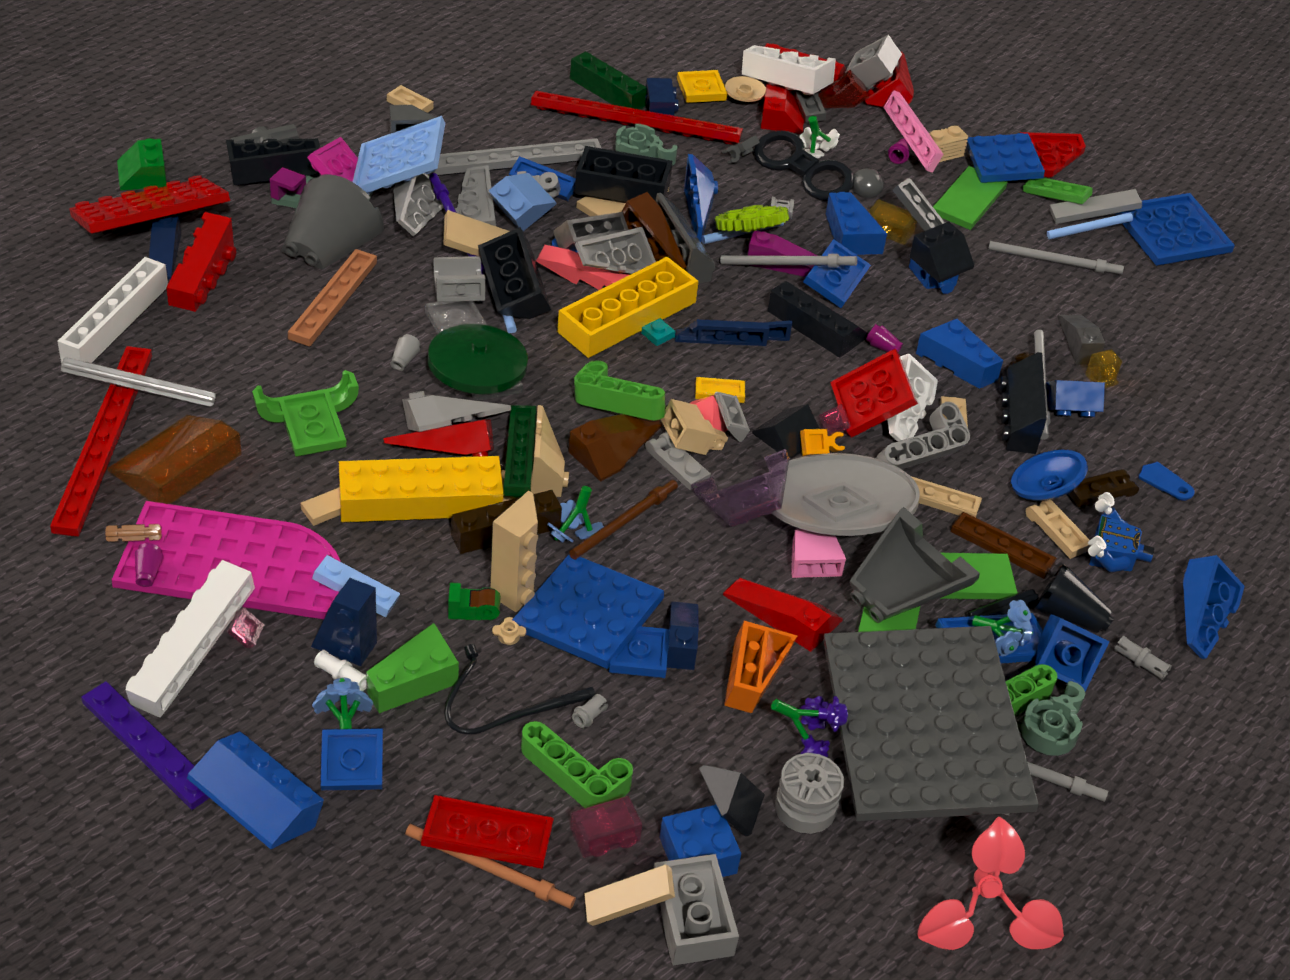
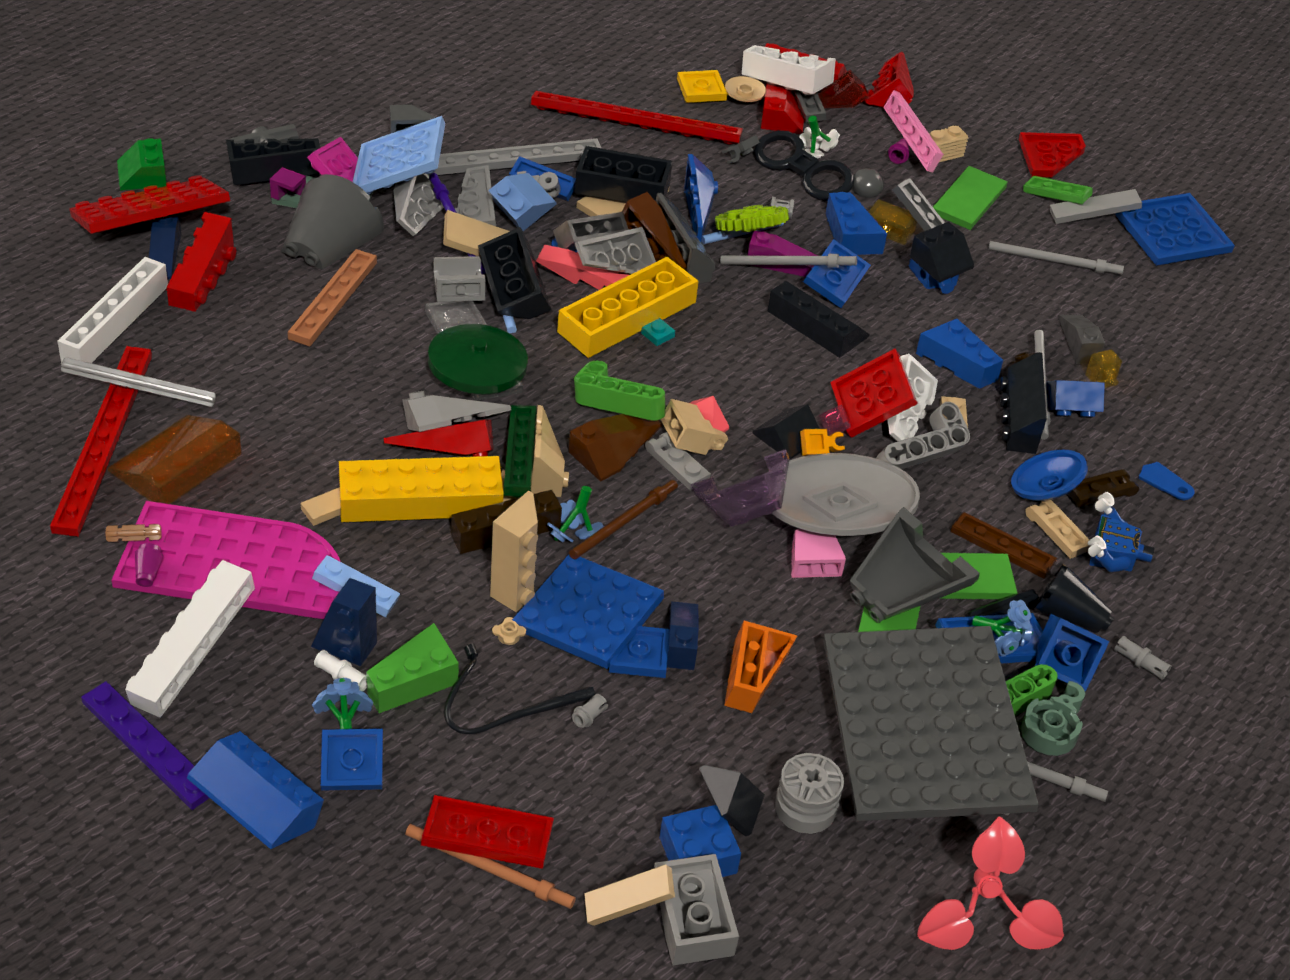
clear pink plate [227,608,264,648] -> none
bright green piece [252,370,359,457] -> none
tan plate [387,85,433,113] -> none
light grey cone [390,334,420,371] -> none
green leg [448,583,501,620] -> none
bright green beam [521,721,633,814] -> none
dark green wedge [570,51,647,110] -> none
clear pink brick [570,796,642,858] -> none
sand green piece [615,124,678,166] -> none
dark blue brick [646,78,679,116] -> none
dark blue wedge [675,319,792,346] -> none
yellow tile [695,377,745,403] -> none
light grey slope [714,392,750,442] -> none
red wedge [723,578,843,652] -> none
dark purple plant [771,696,848,757] -> none
light grey brick [845,35,902,91] -> none
magenta cone [866,324,903,352] -> none
tan tile [911,476,982,518] -> none
blue plate [966,133,1045,183] -> none
light blue bar [1047,212,1133,240] -> none
blue wedge [1183,555,1245,659] -> none

